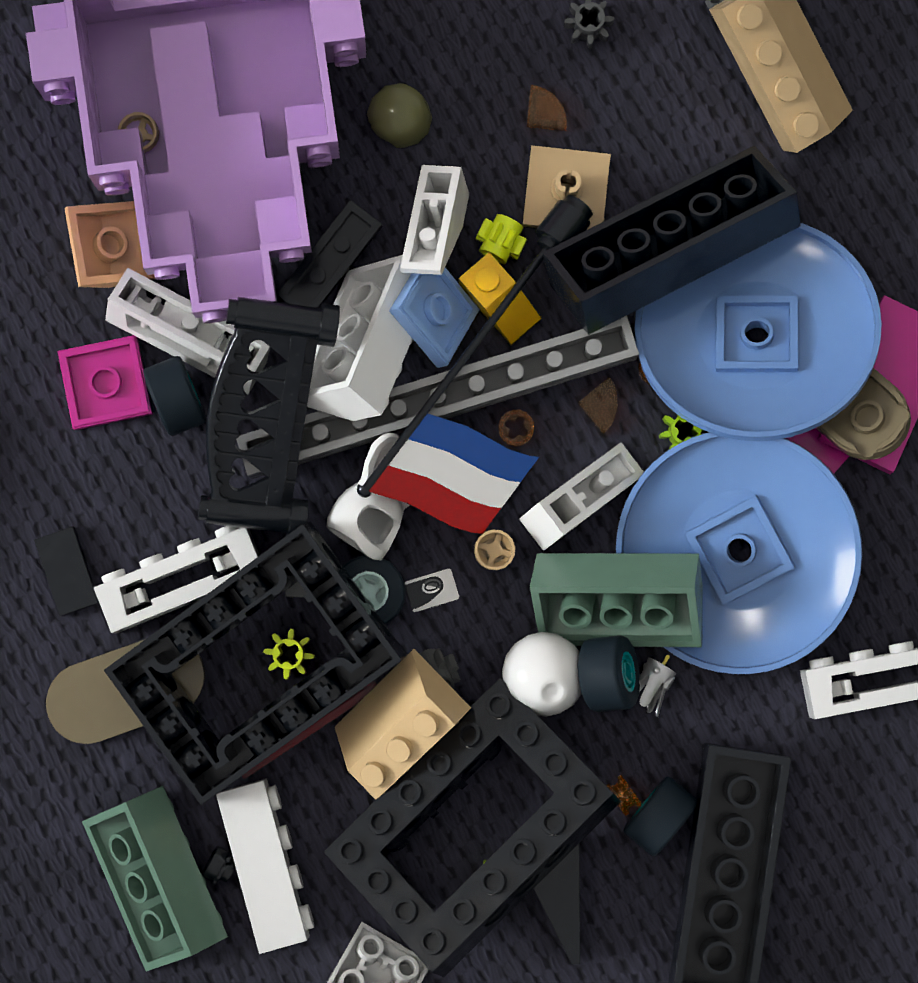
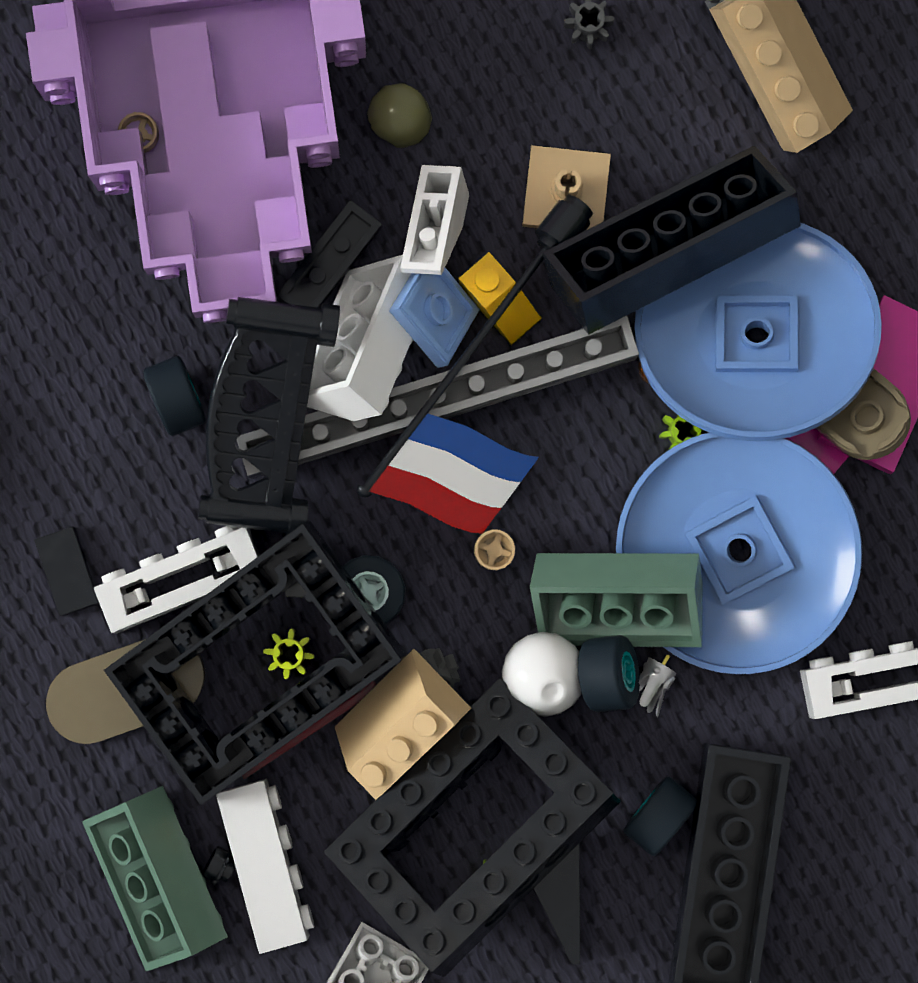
dark pink tile [57,335,153,430] -> none
light nougat slope [64,201,155,288] -> none
white brick [105,268,271,395] -> none
white piece [326,432,410,561] -> none
sticker [405,569,459,612] -> none
neon yellow gear [475,214,527,264] -> none
clear orange bush [498,409,535,447] -> none
white slope [519,443,644,551] -> none
clear orange tile [527,85,567,131] -> none
clear orange tile [578,378,618,434] -> none
clear orange bush [606,775,642,816] -> none

